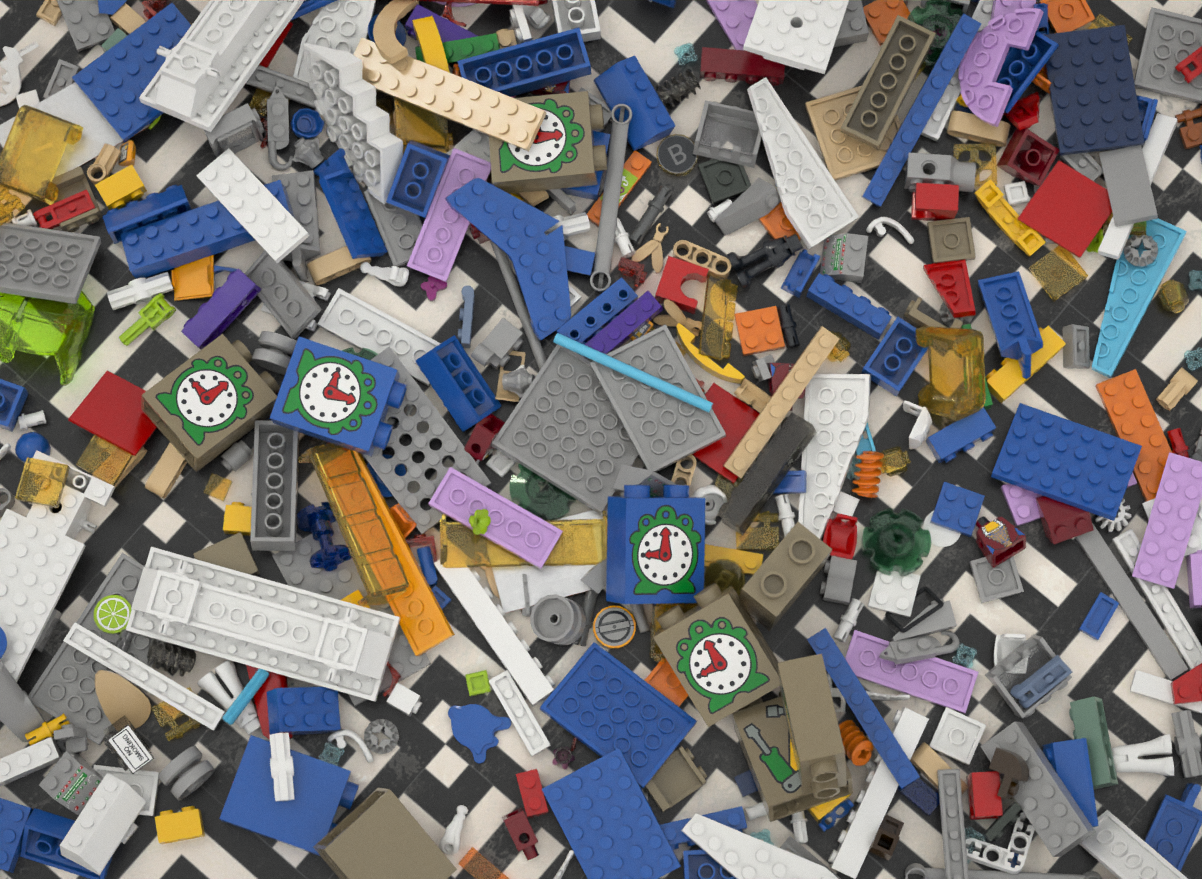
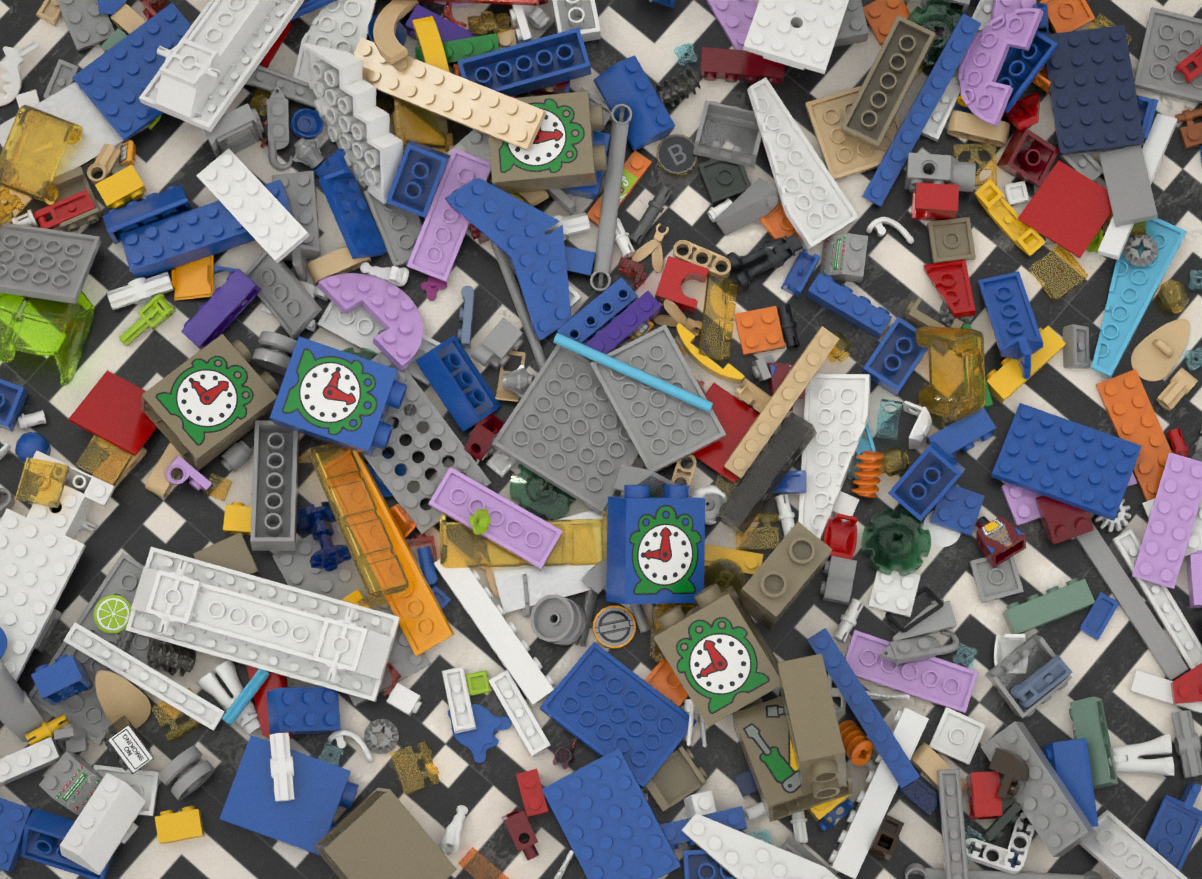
none -> blue brick [31,654,93,706]
none -> lavender plate [164,455,212,491]
none -> lavender plate [317,273,423,371]
none -> clear yellow plate [390,741,440,795]
none -> white tile [442,666,476,734]
none -> clear yellow plate [467,11,509,34]
none -> white plant [680,699,707,748]
none -> white brick [683,791,717,818]
none -> clear light blue bracket [876,399,903,440]
none -> blue brick [888,441,965,521]
none -> sand green brick [1003,578,1095,634]
none -> tan shield [1131,319,1190,382]

